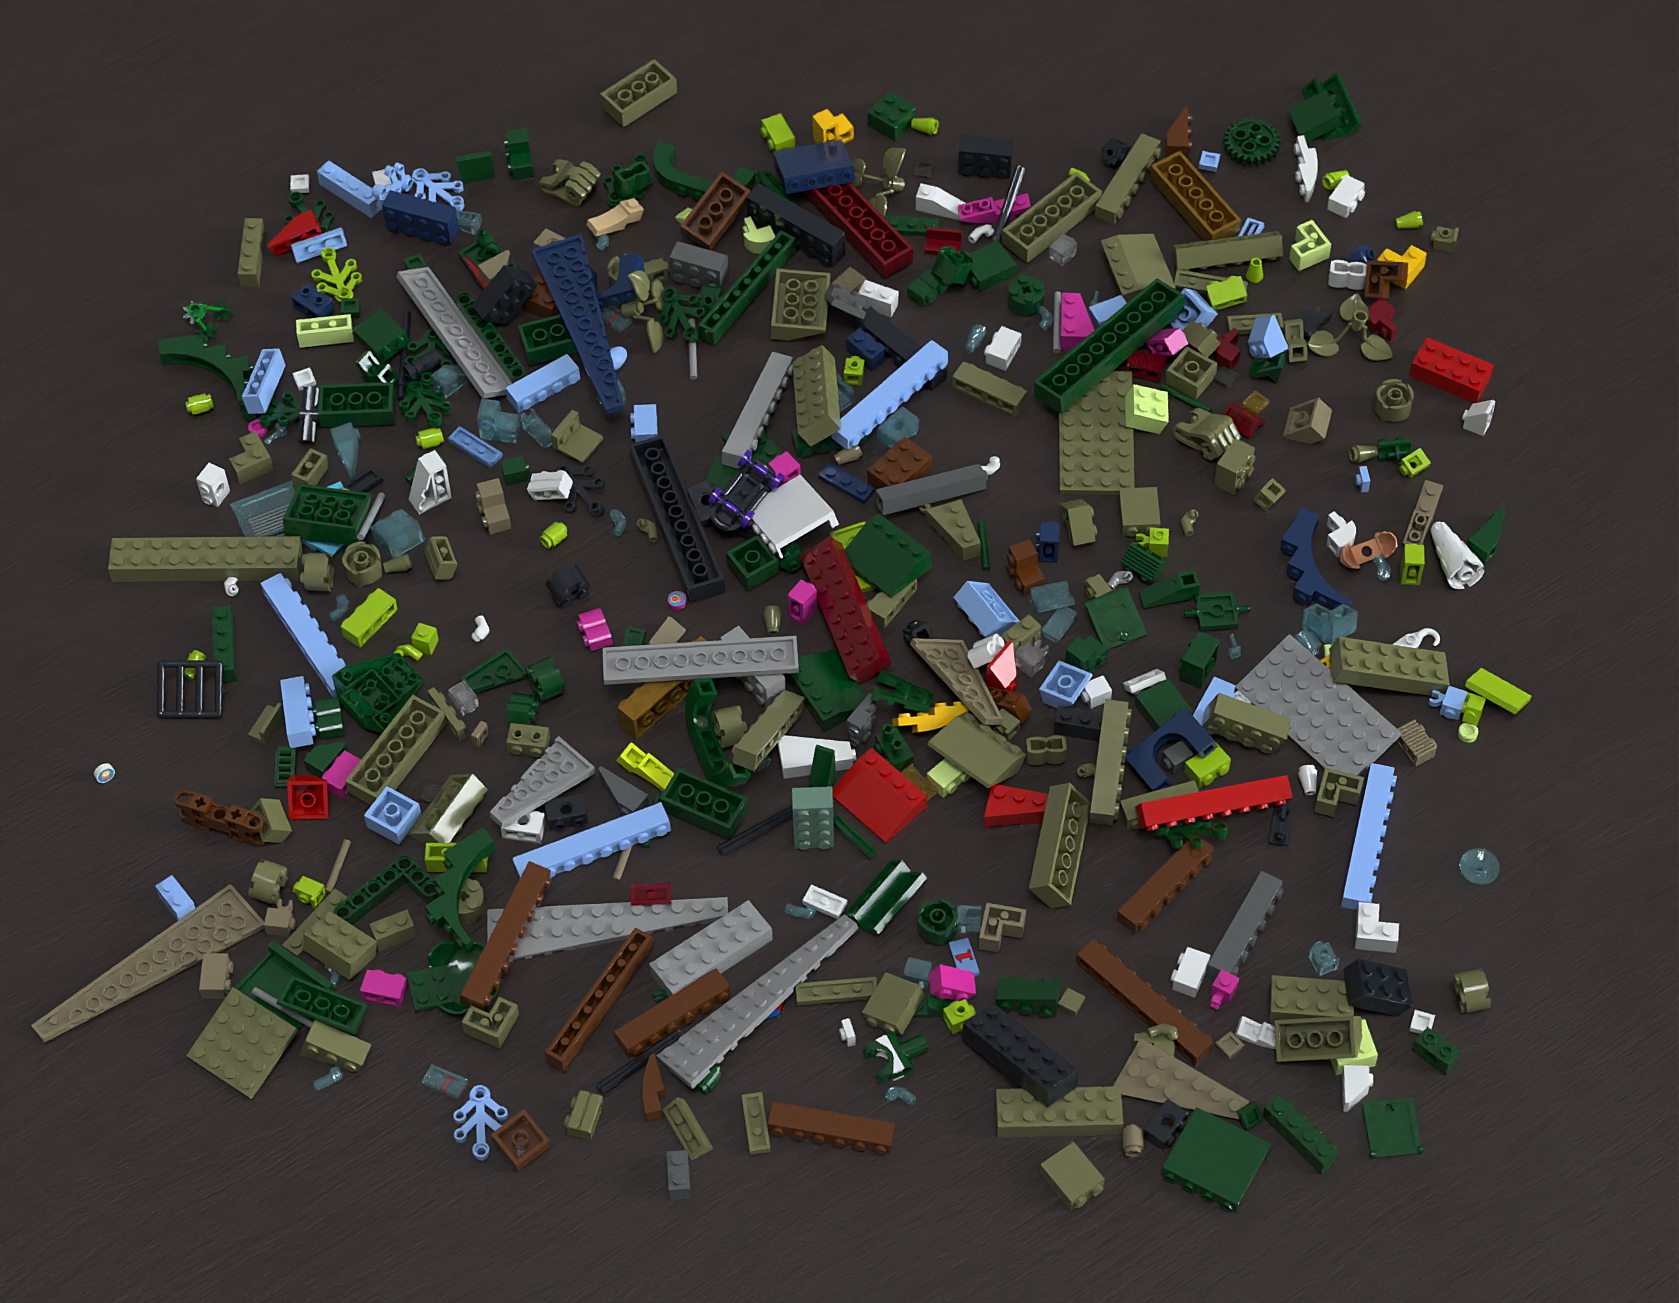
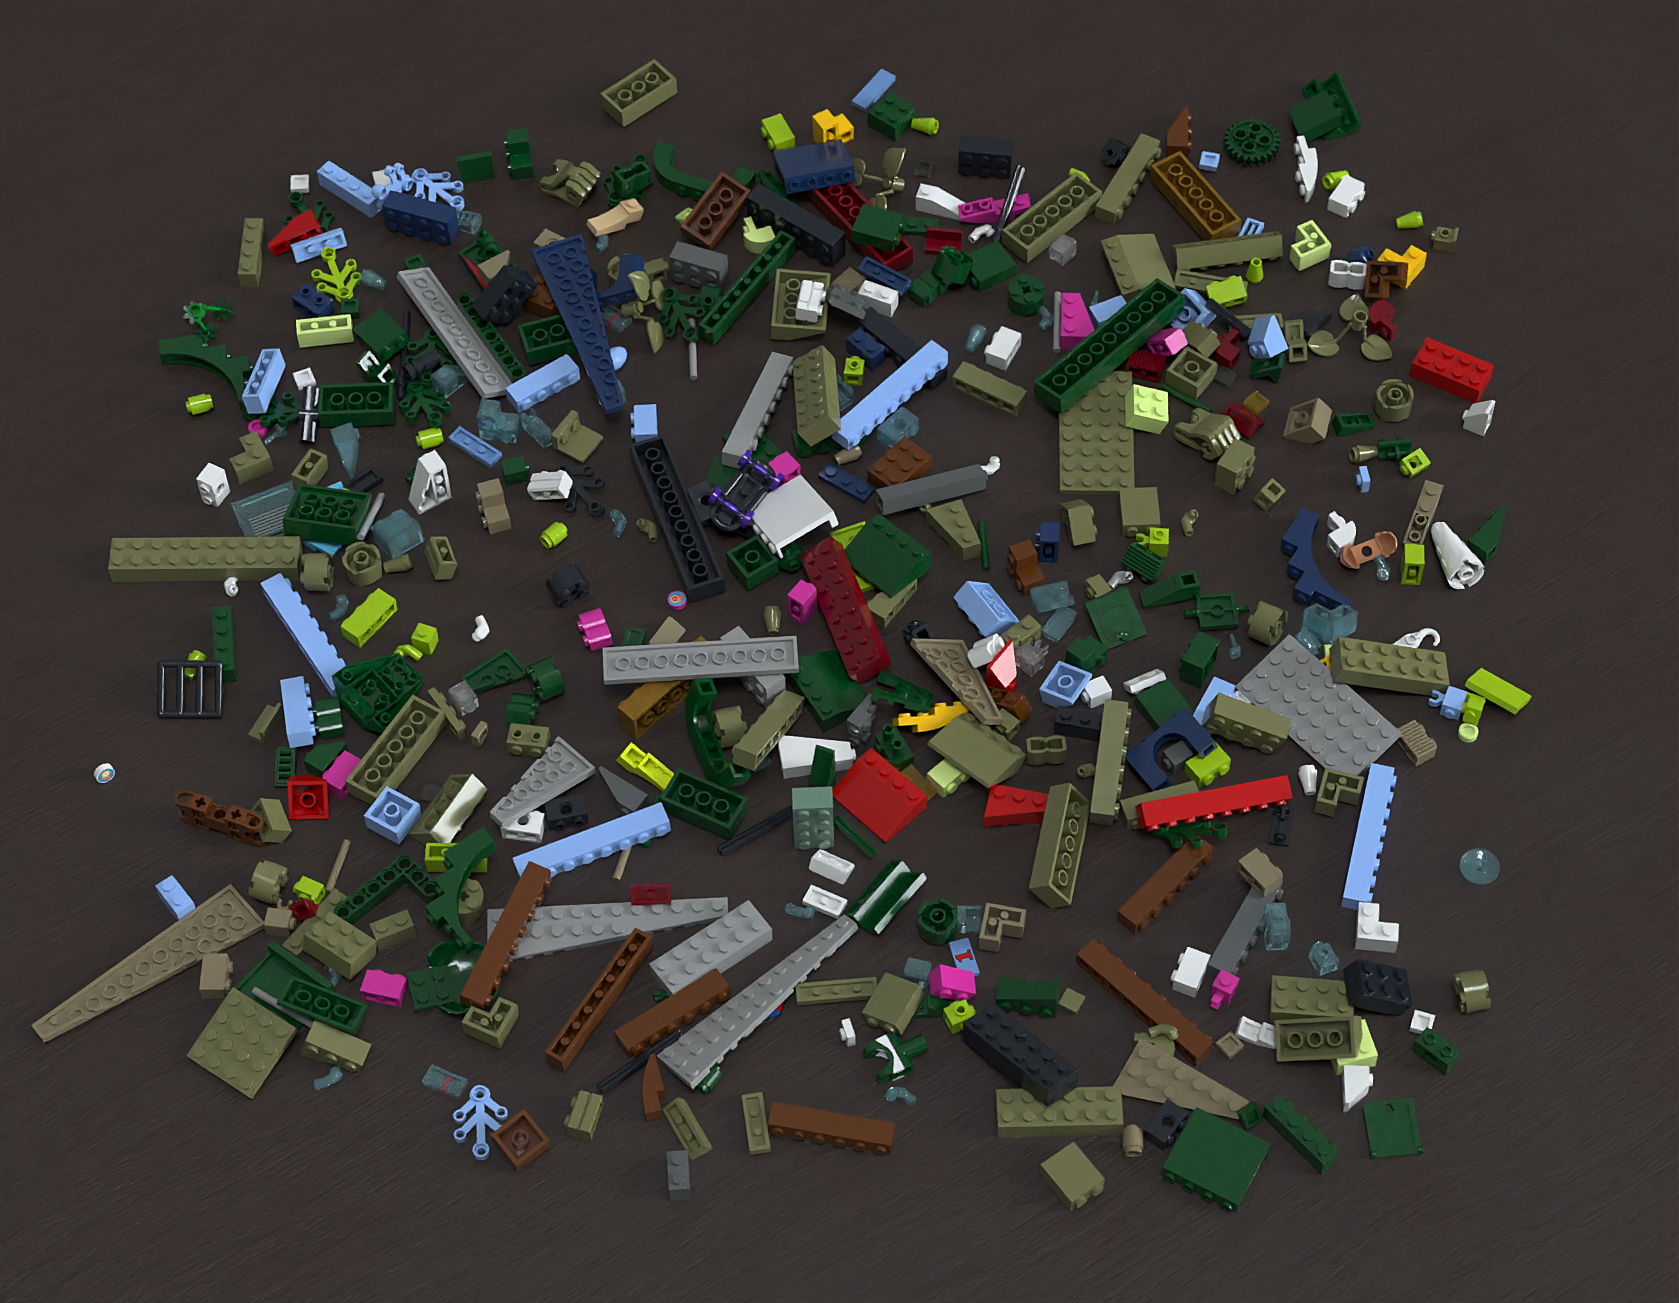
none -> dark red slope [288,898,318,921]
none -> clear light blue cone [359,269,387,290]
none -> white brick [796,280,827,322]
none -> white slope [809,849,855,884]
none -> medium blue tile [852,69,896,112]
none -> dark green brick [852,204,906,252]
none -> dark blue plate [857,256,912,296]
none -> black axle [1205,298,1252,338]
none -> dark tan brick [1237,848,1283,898]
none -> olive brick [1247,601,1288,646]
none -> clear light blue brick [1264,903,1291,950]
none -> dark green slope [1332,412,1375,437]

